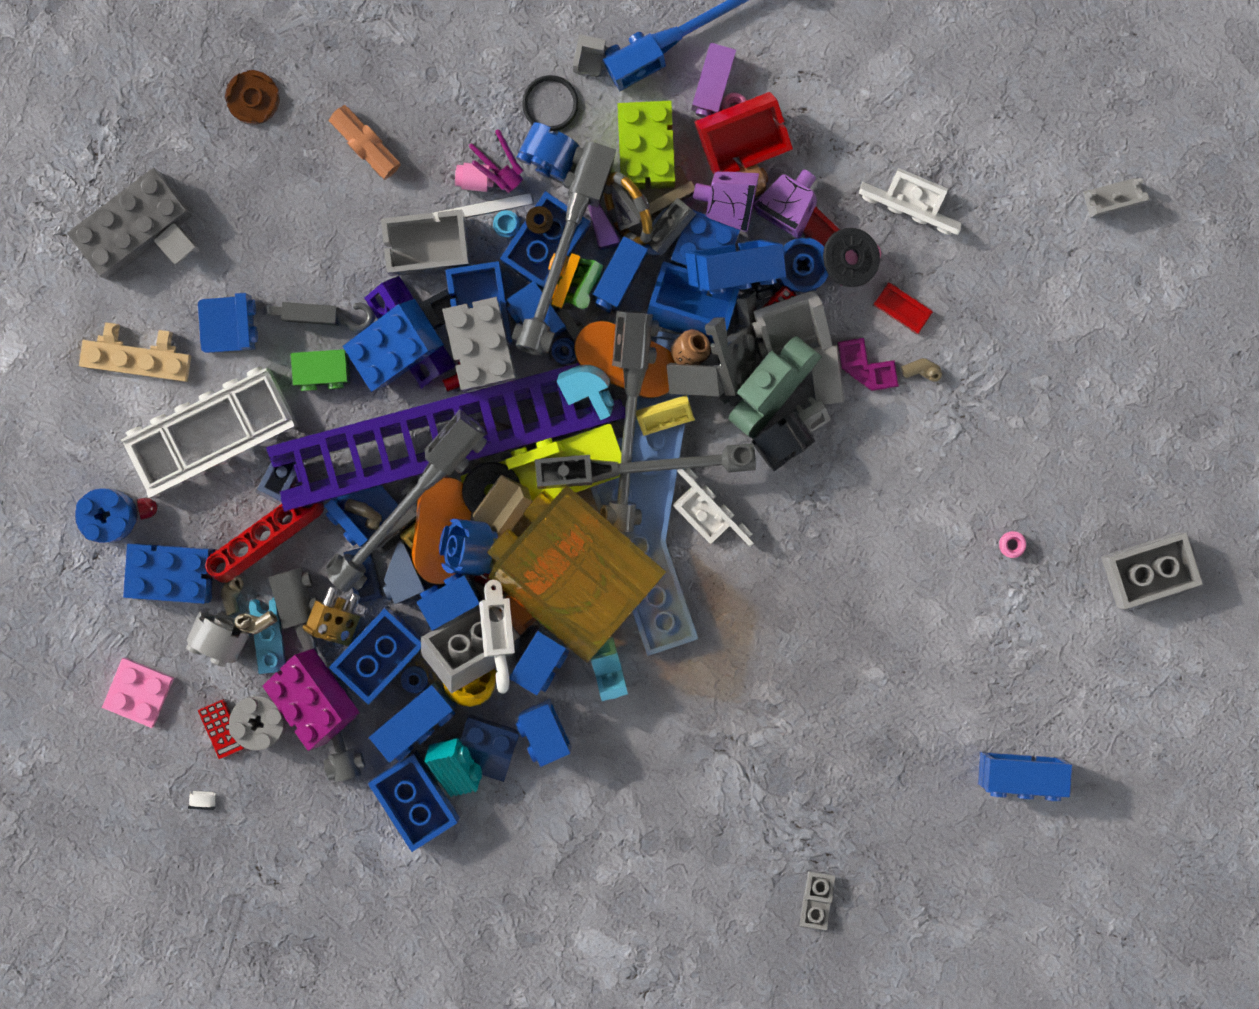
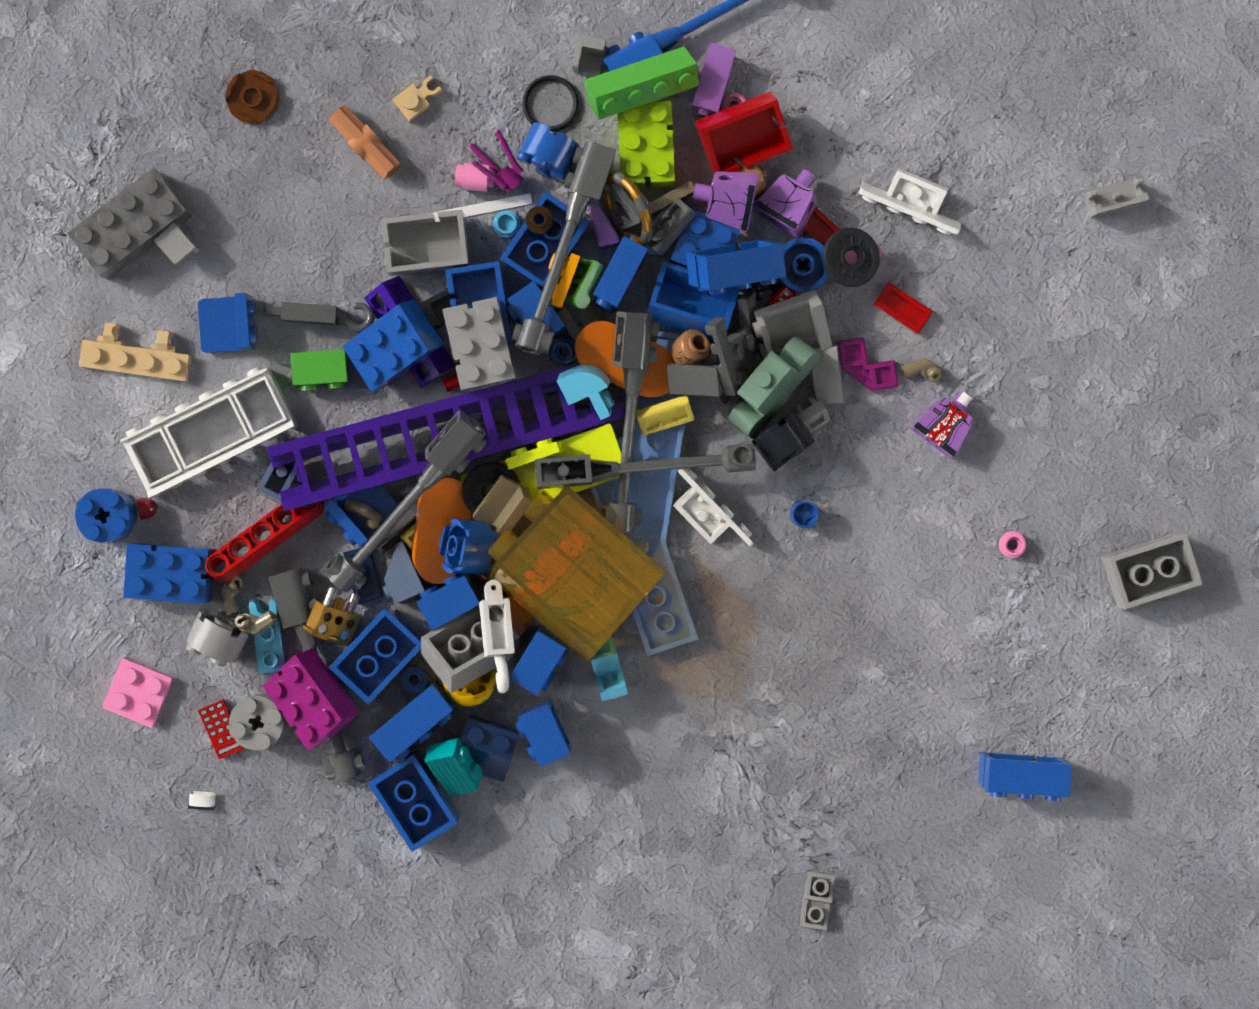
none -> tan plate [392,75,442,123]
none -> bright green brick [584,47,699,120]
none -> blue wheel [790,501,819,528]
none -> torso [909,391,974,458]

